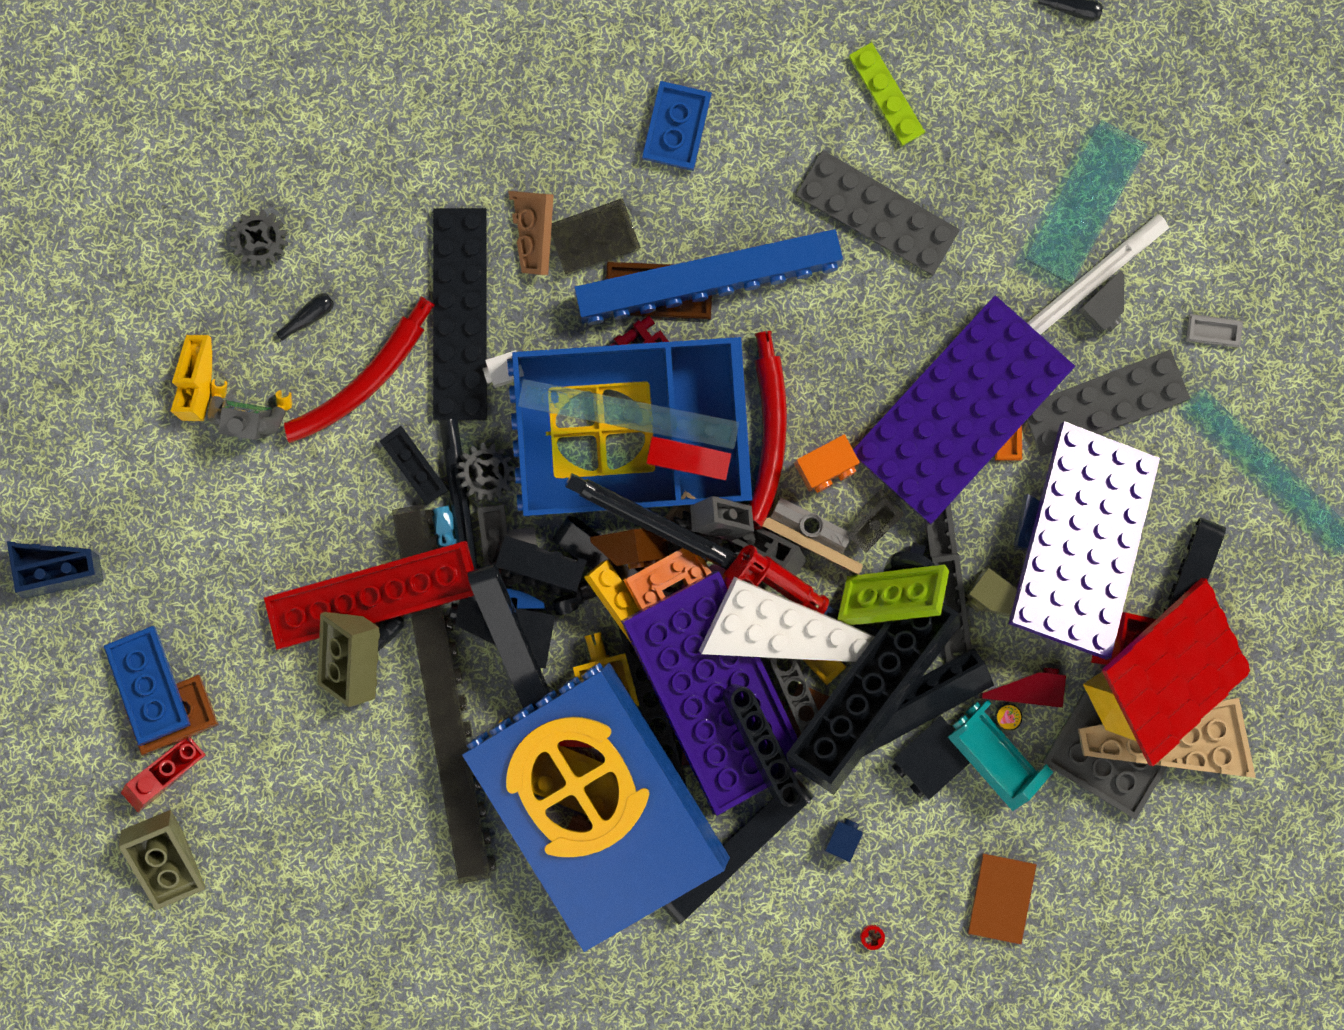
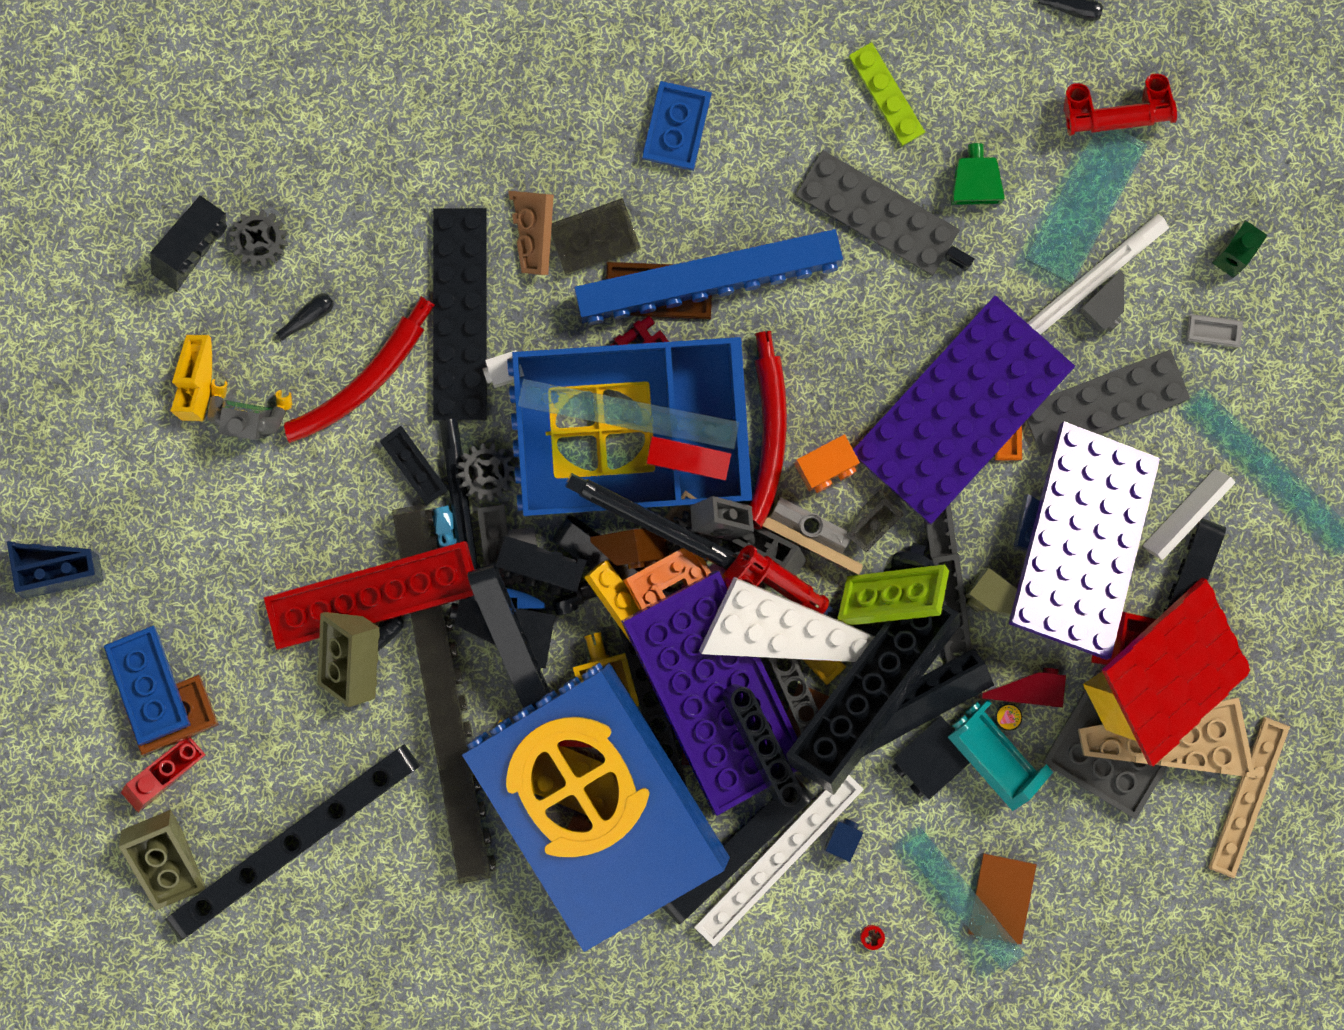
none -> black wedge [150,195,227,292]
none -> black beam [165,744,420,942]
none -> white plate [694,775,864,946]
none -> clear light blue plate [899,826,1026,972]
none -> black tile [945,245,975,271]
none -> green torso [951,143,1005,205]
none -> red piece [1064,73,1177,136]
none -> white tile [1143,469,1235,560]
none -> tan tile [1208,717,1290,879]
none -> dark green torso [1212,220,1268,278]

